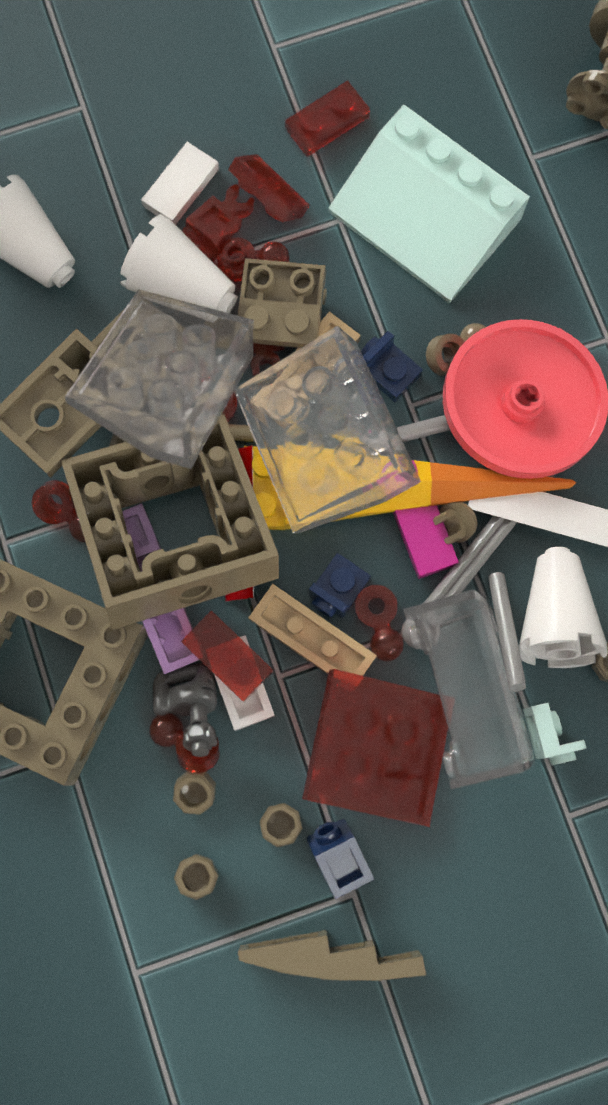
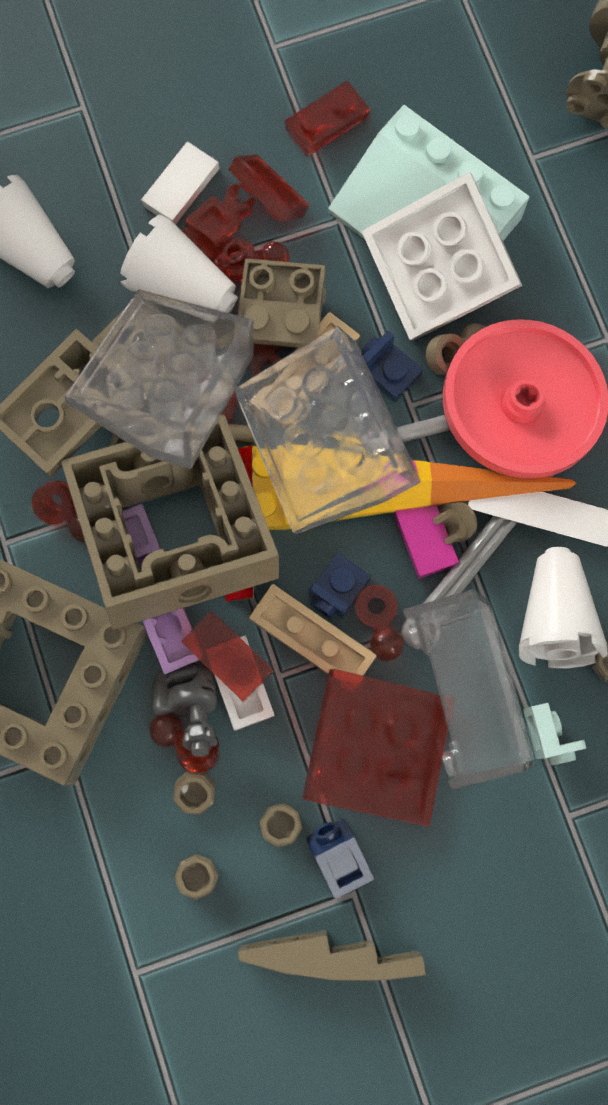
light grey bar [488,572,527,692] -> none
none -> white plate [362,172,523,341]

